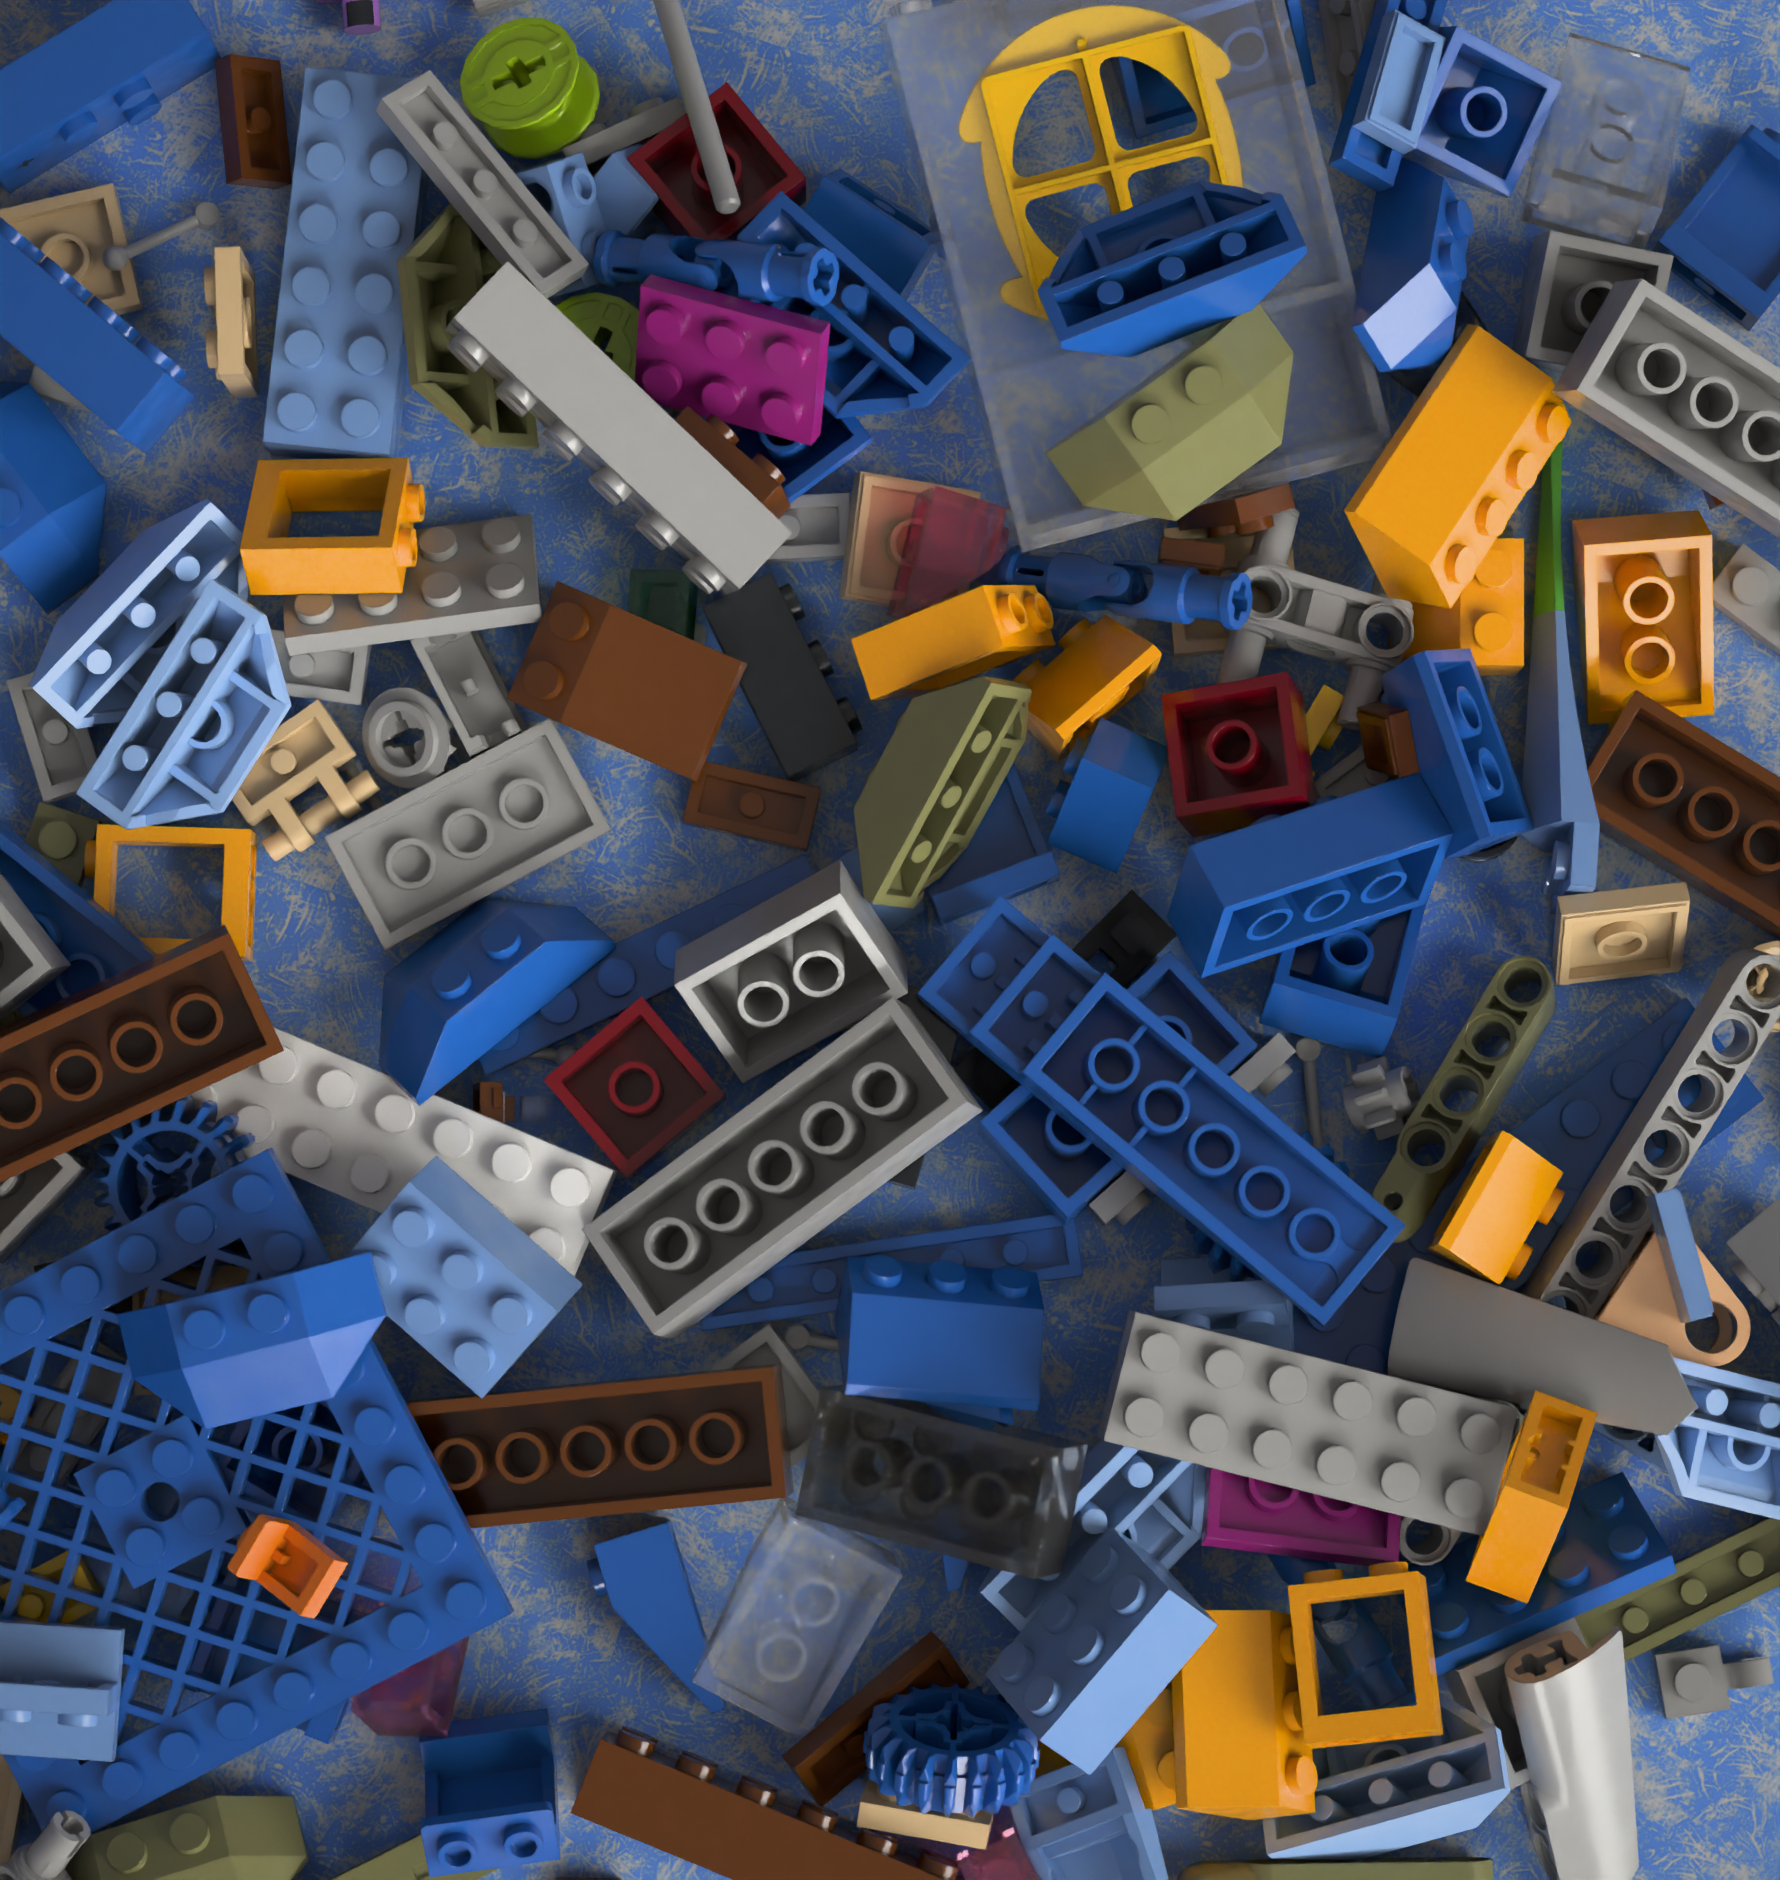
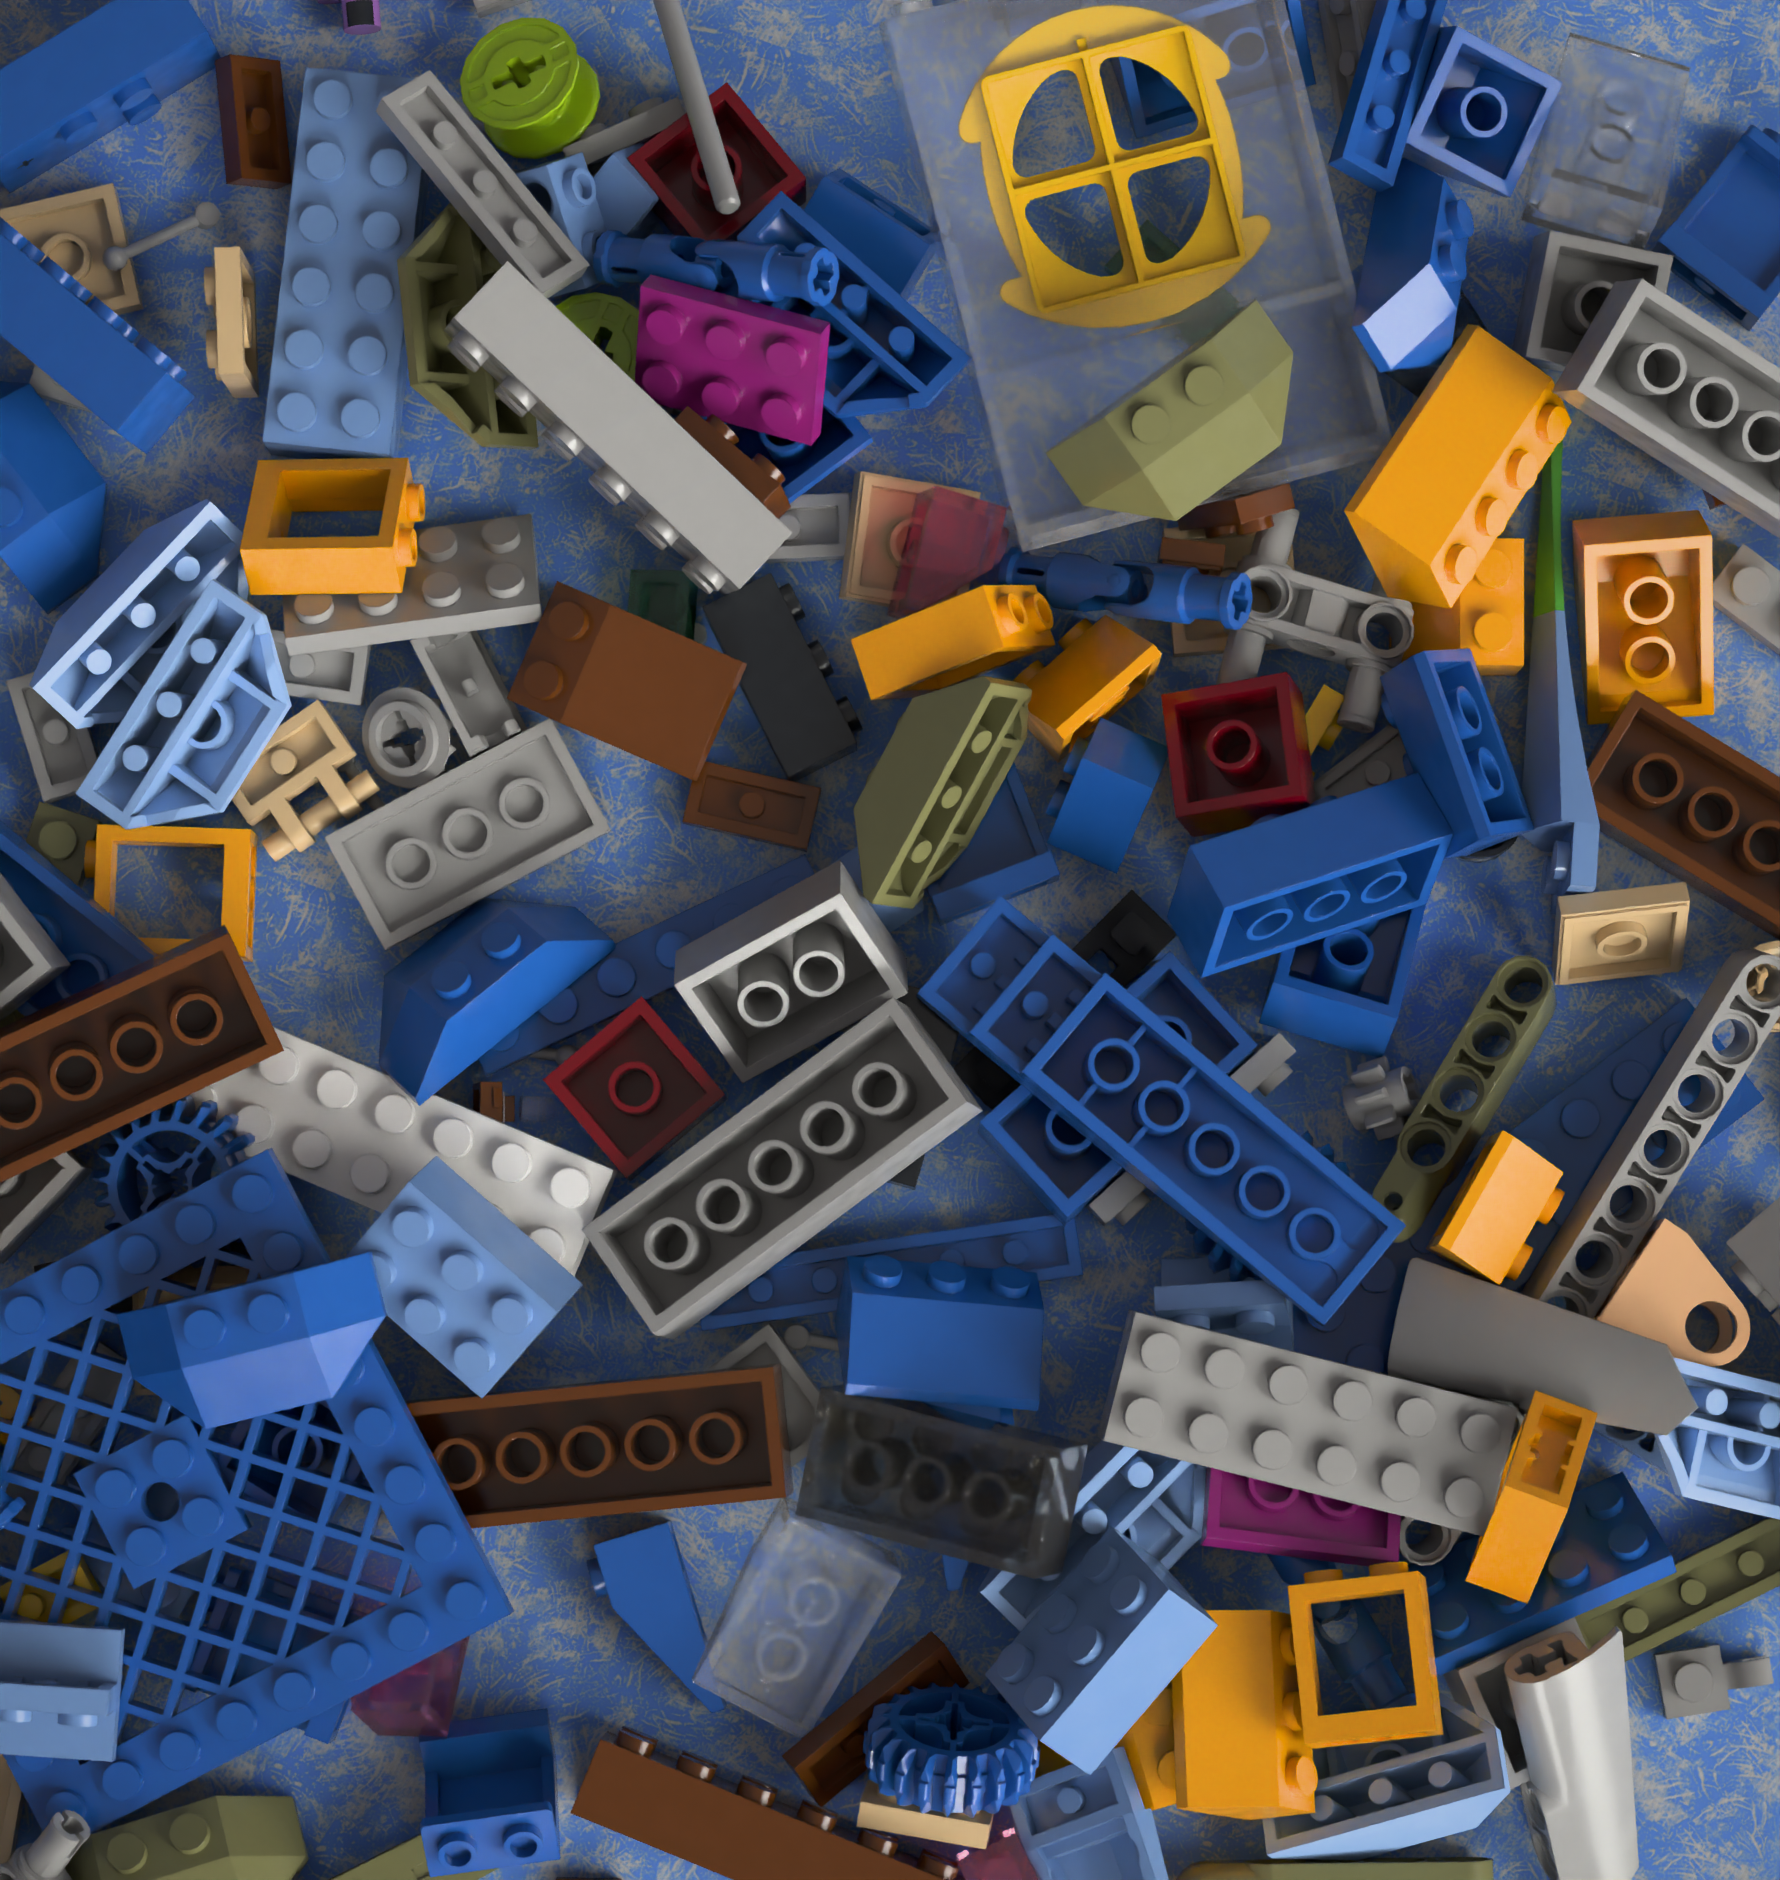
orange bracket [227,1514,348,1619] -> none
blue wedge [1037,181,1307,358] -> none
light grey hinge [1295,1037,1323,1149] -> none
medium blue tile [1352,9,1446,155] -> none
reddish brown tile [1356,701,1419,778] -> none
medium blue tile [1645,1188,1714,1323] -> none

